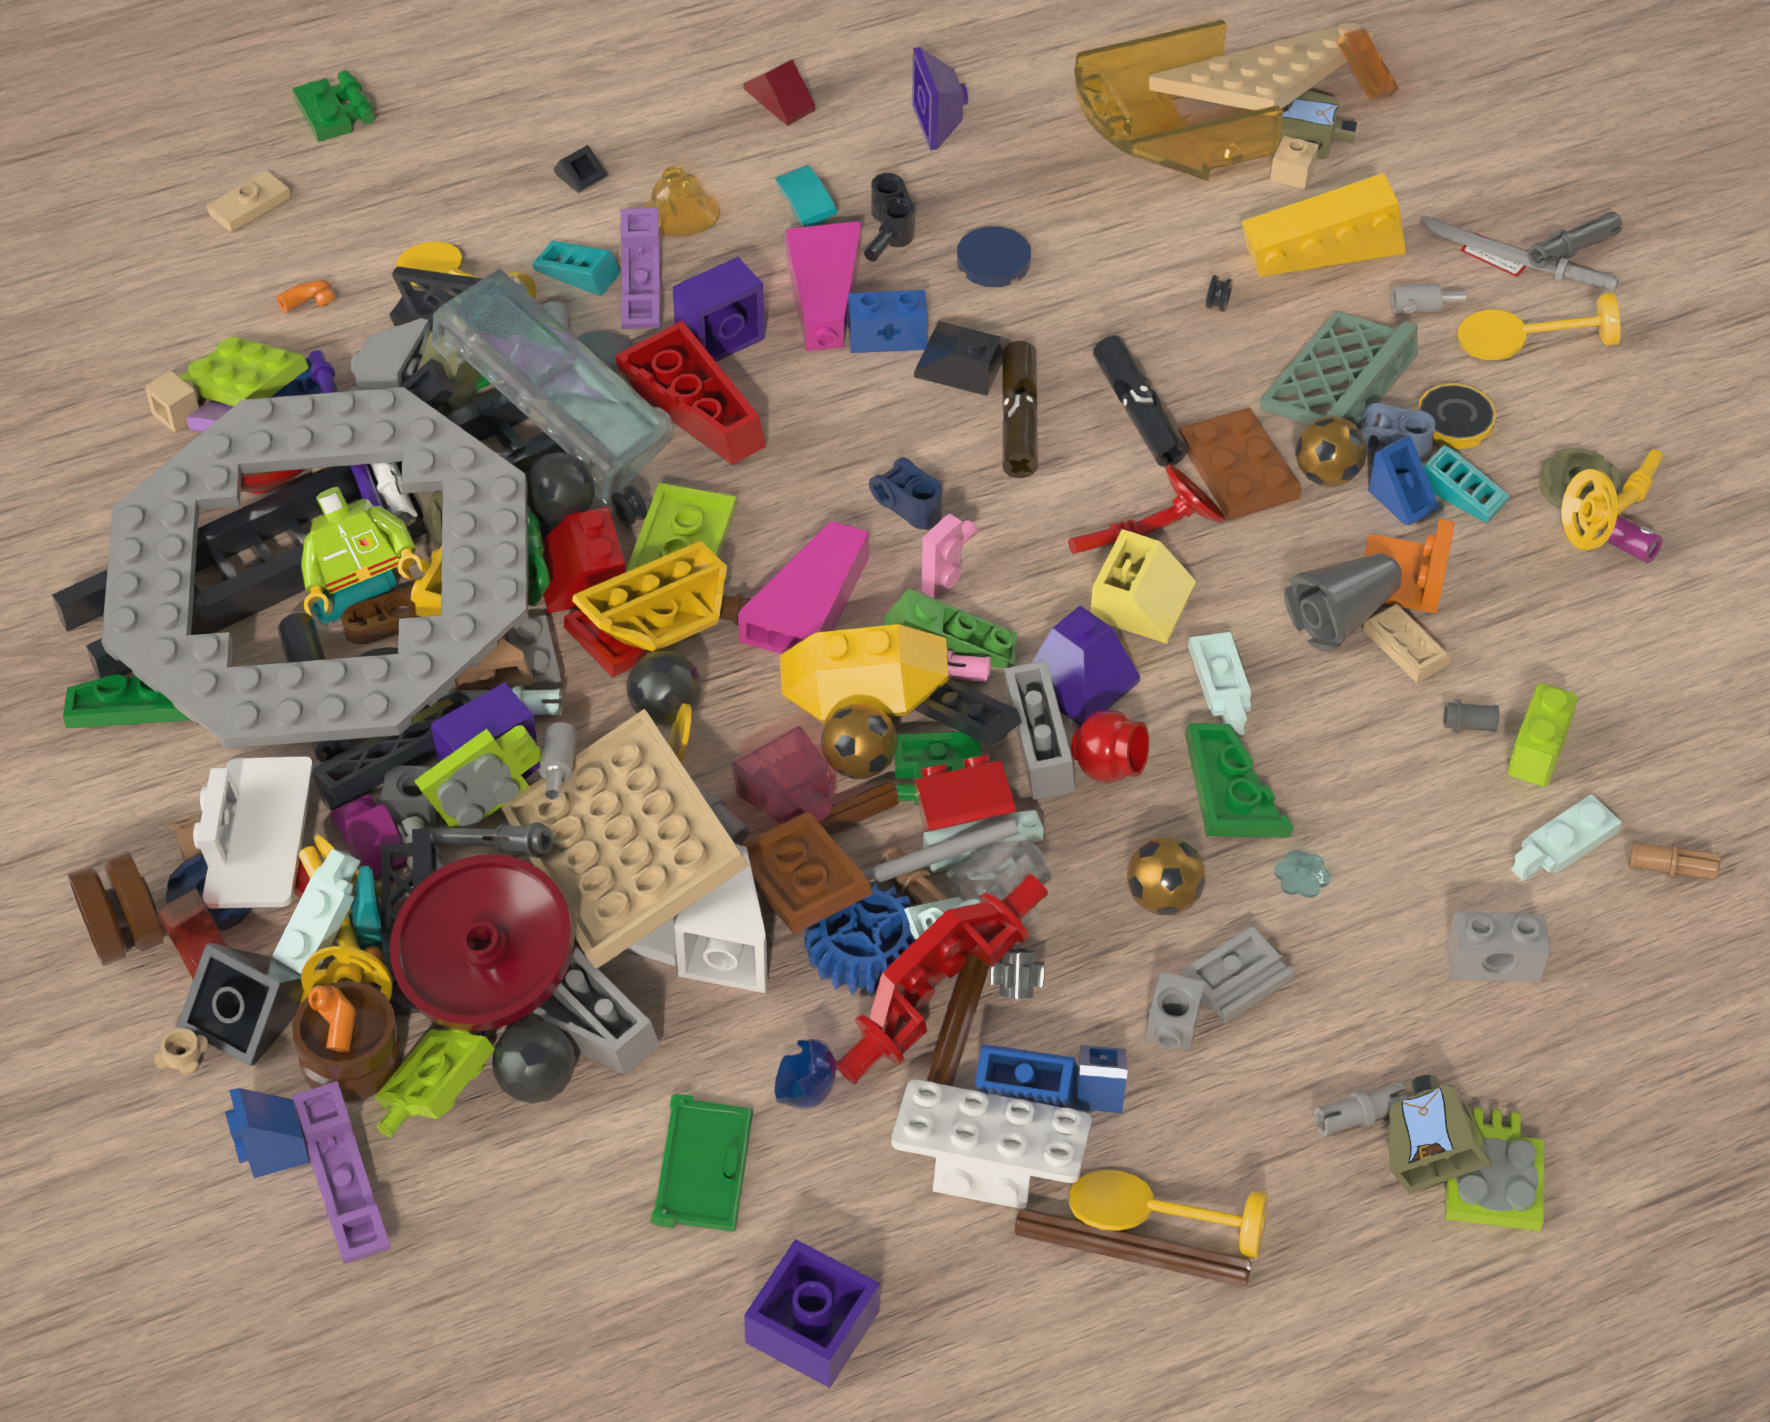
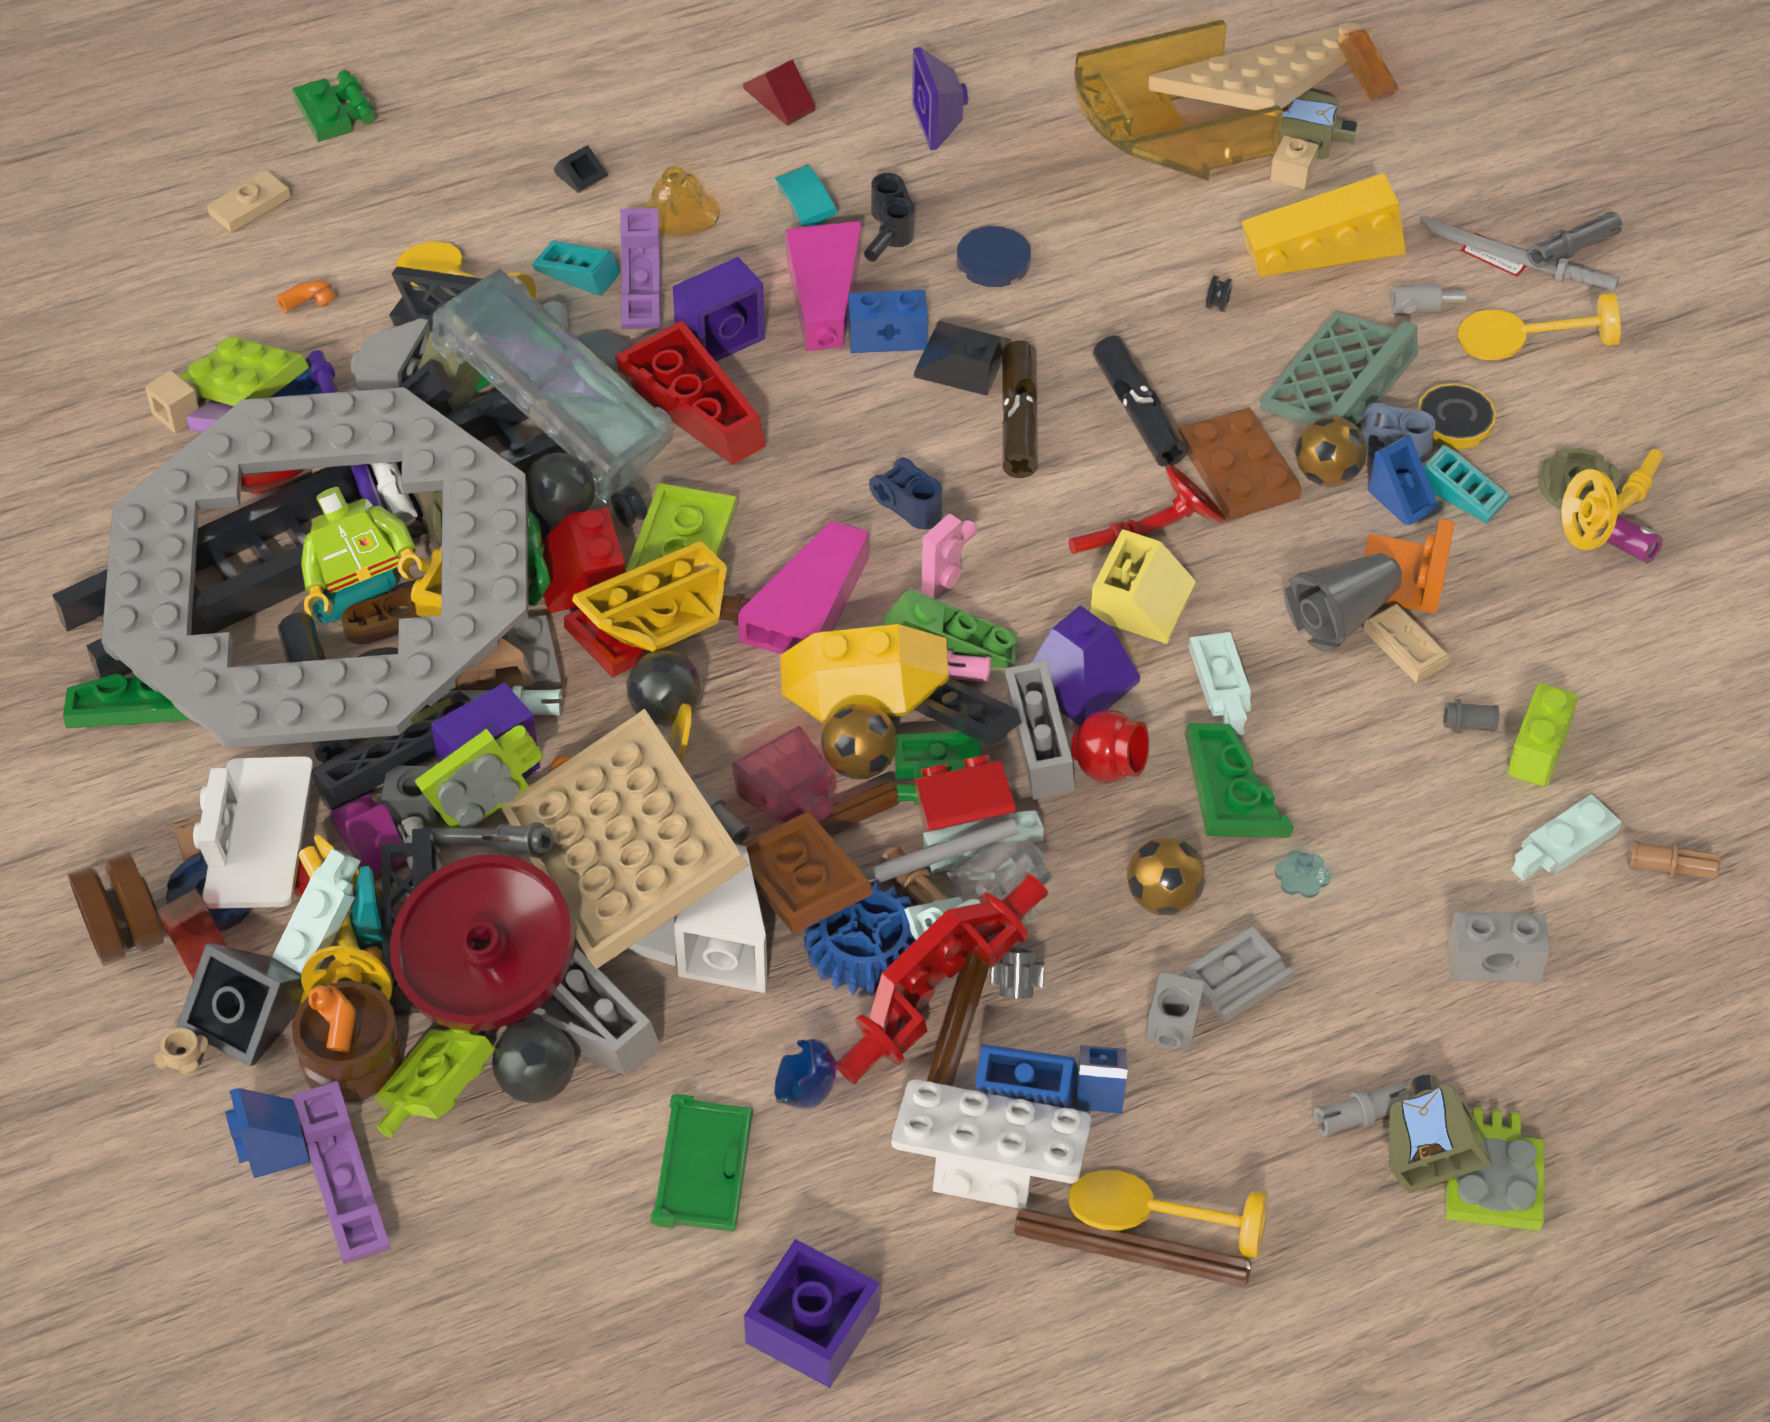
light grey piece [539,722,577,800] -> none

